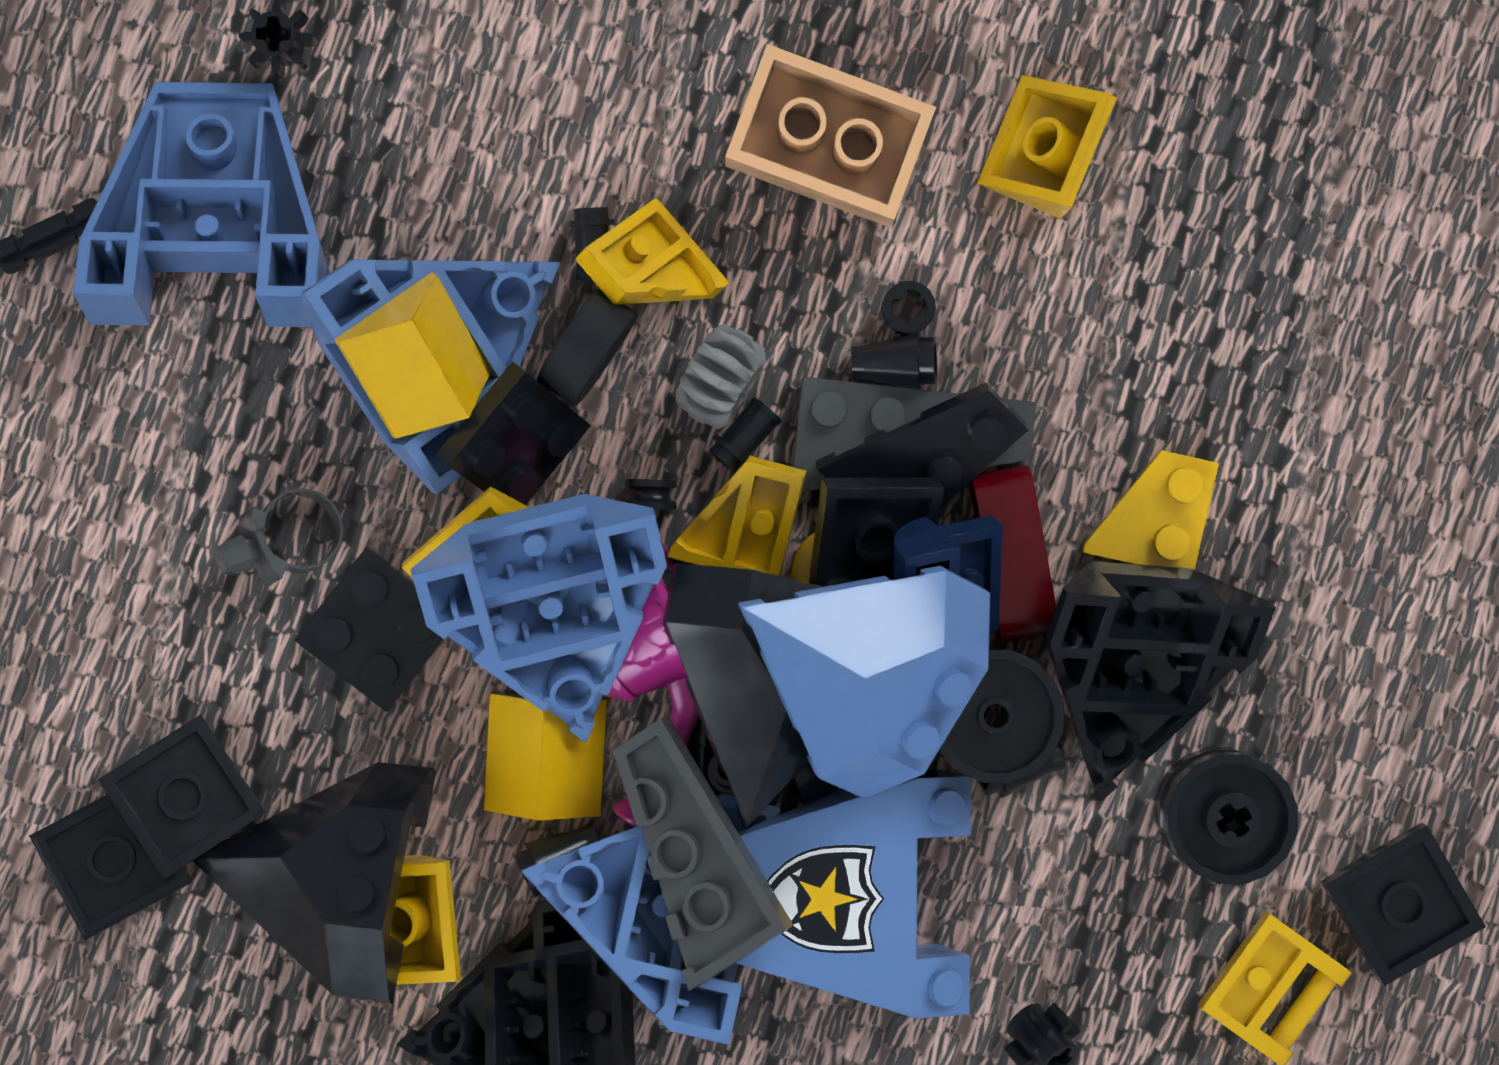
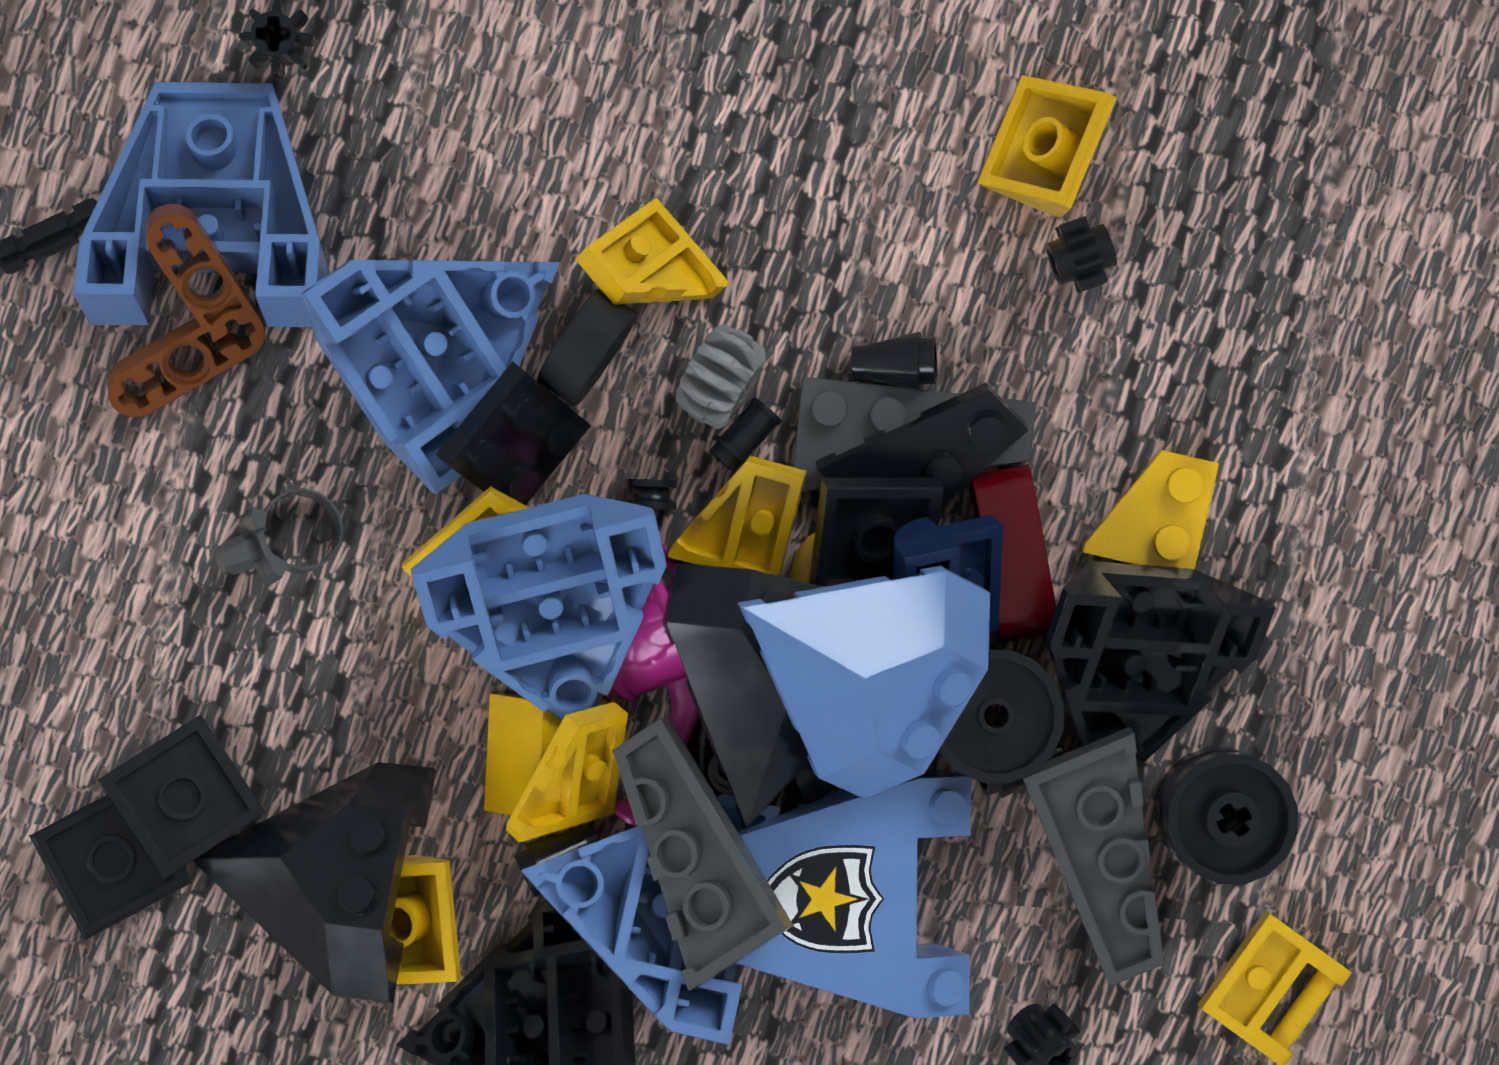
black plate [294,547,446,712] -> none
yellow slope [334,272,491,439] -> none
black pin [568,207,615,280] -> none
light nougat brick [725,44,936,228] -> none
black bush [882,281,936,335] -> none
black plate [1320,823,1486,986] -> none
none -> dark orange beam [107,204,265,417]
none -> yellow wing [506,702,628,843]
none -> dark grey wing [1023,727,1164,987]
none -> black gear [1046,216,1117,293]

